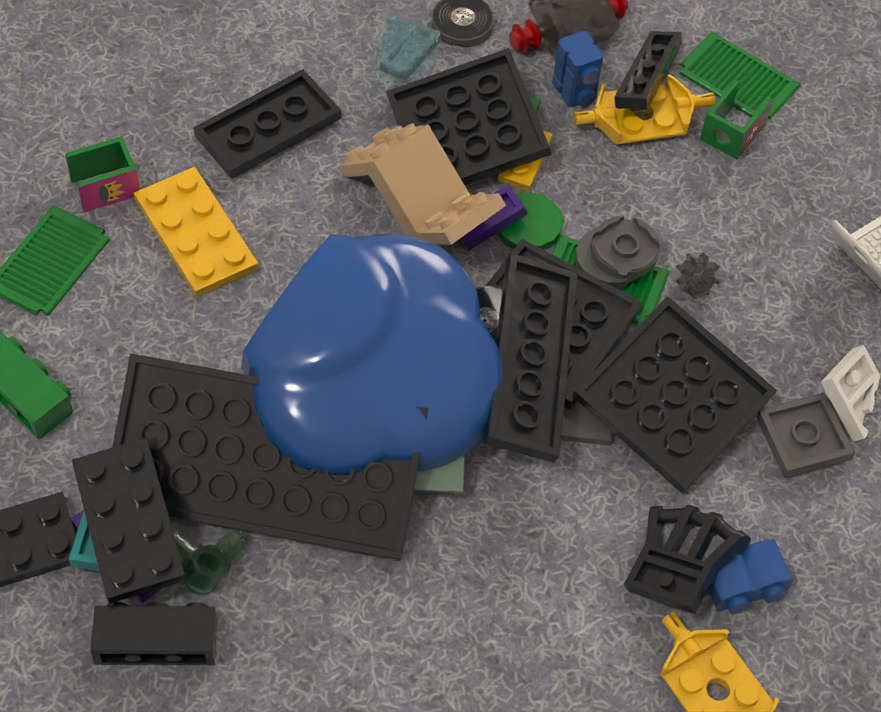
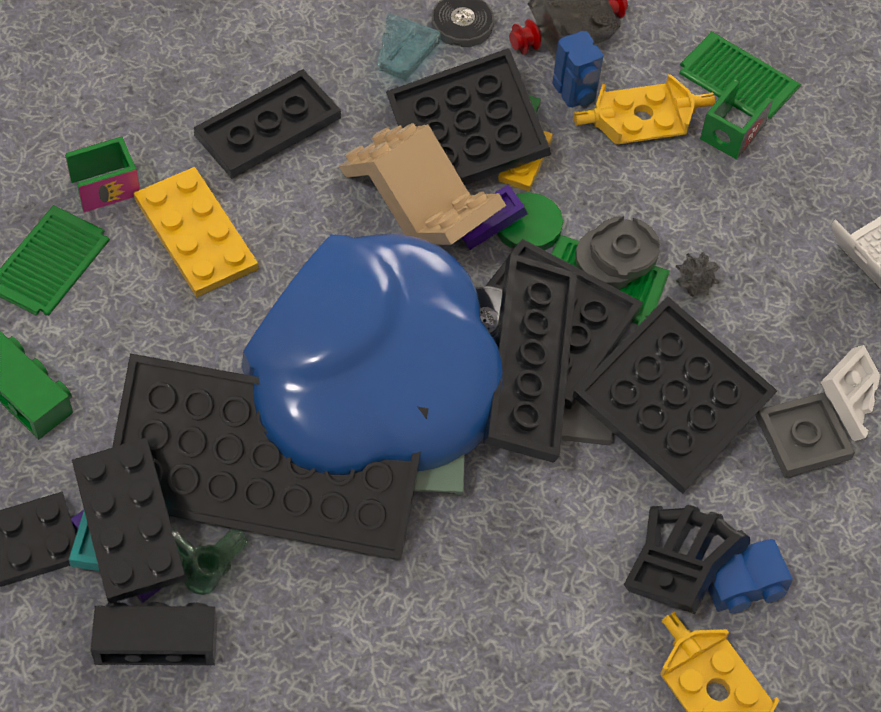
black plate [614,31,682,111] -> none

